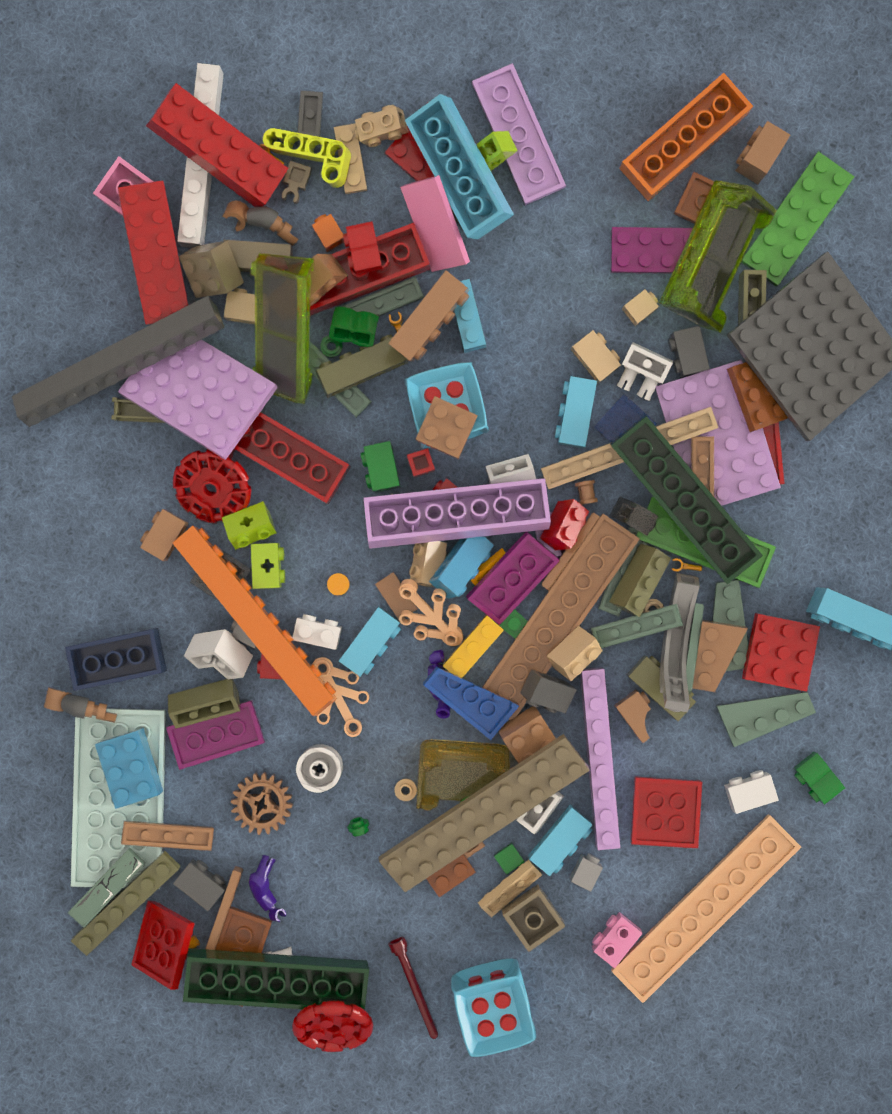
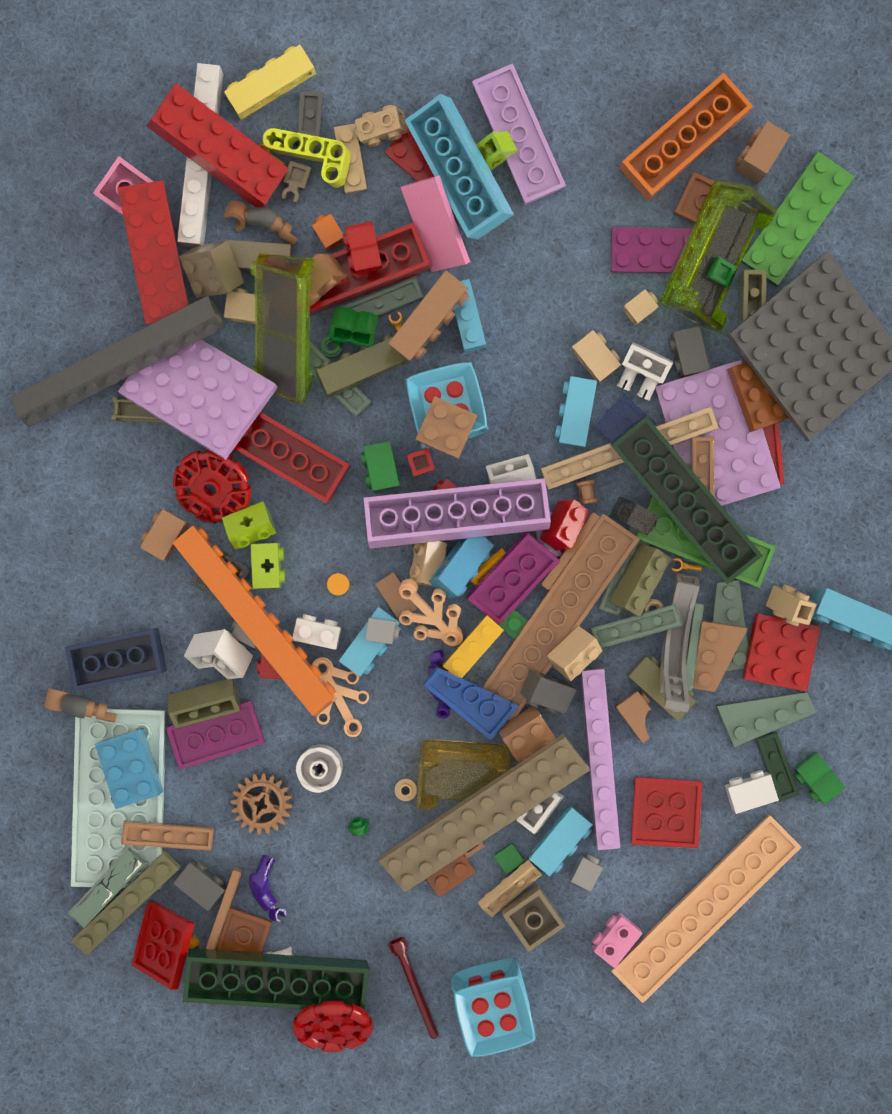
none -> light yellow brick [224,45,316,120]
none -> light grey brick [365,617,400,644]
none -> green tile [706,257,737,287]
none -> dark green tile [755,731,800,802]
none -> tan brick [766,584,817,626]

